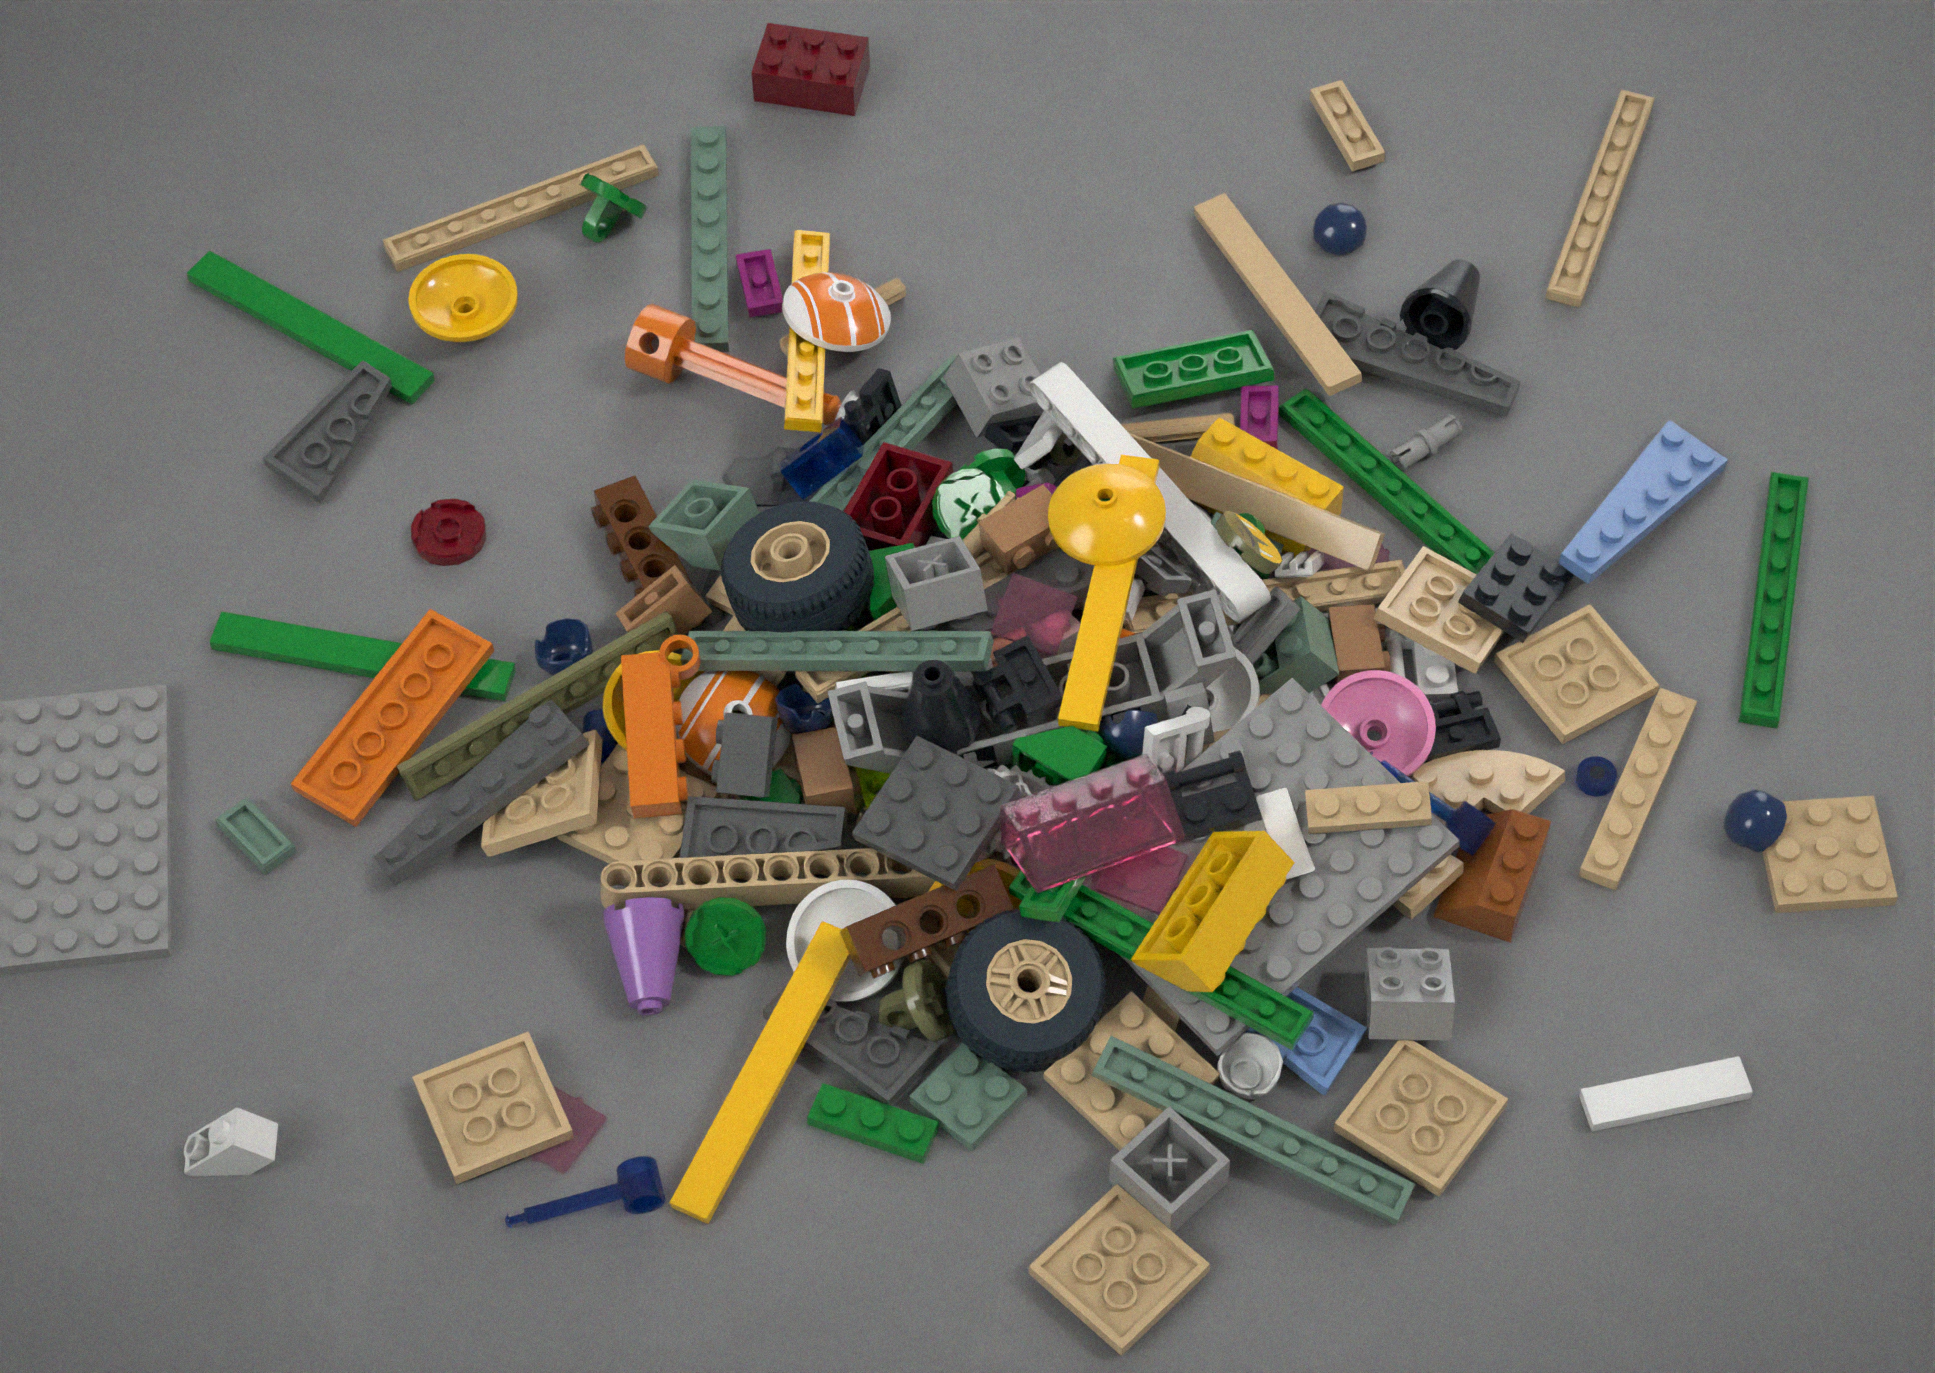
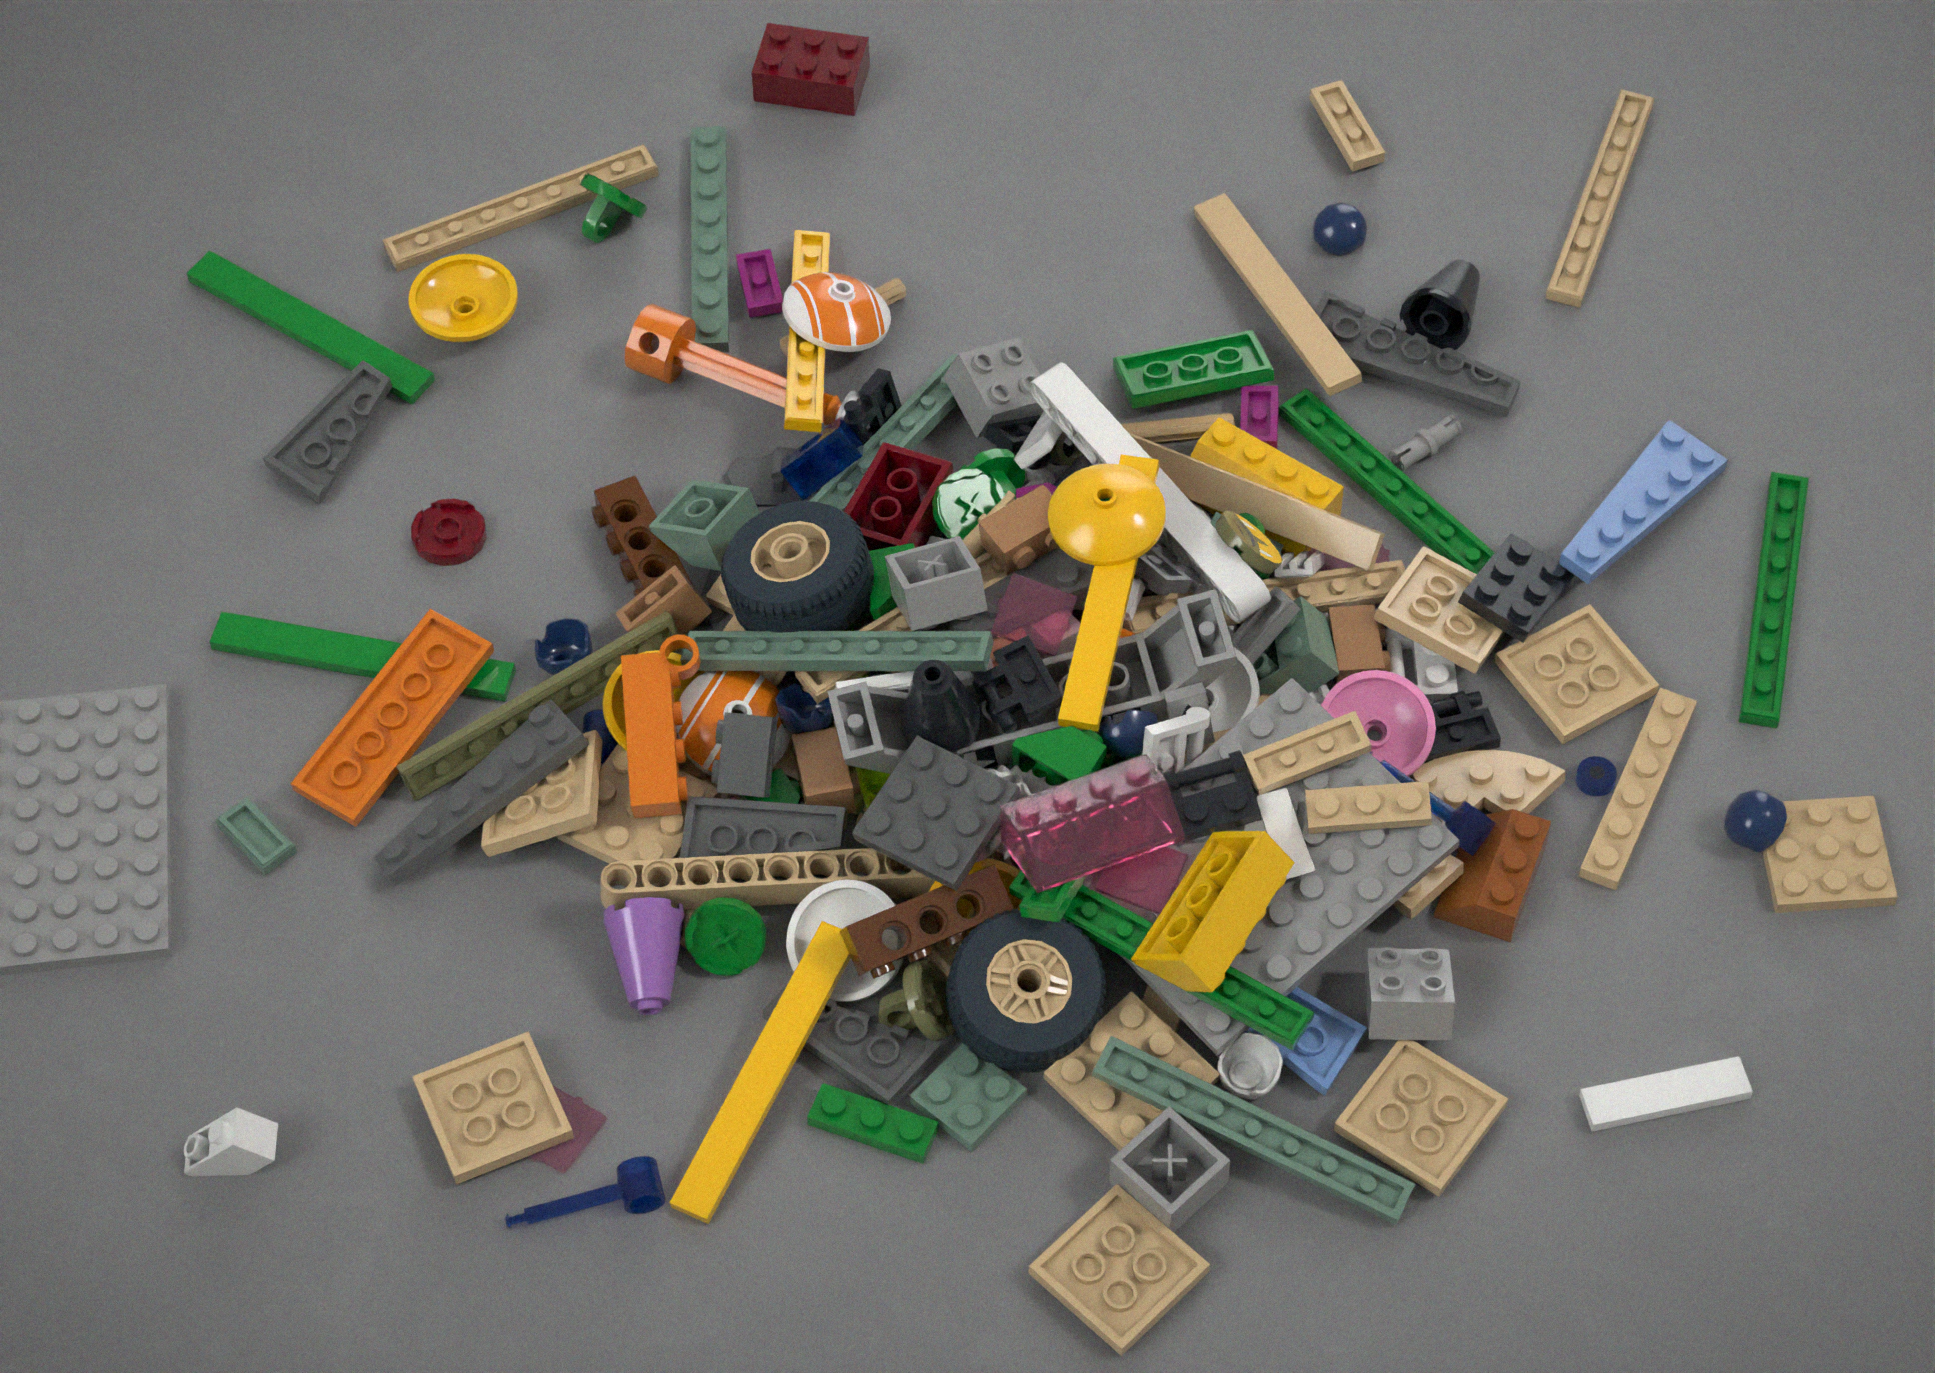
none -> tan plate [1243,711,1371,795]

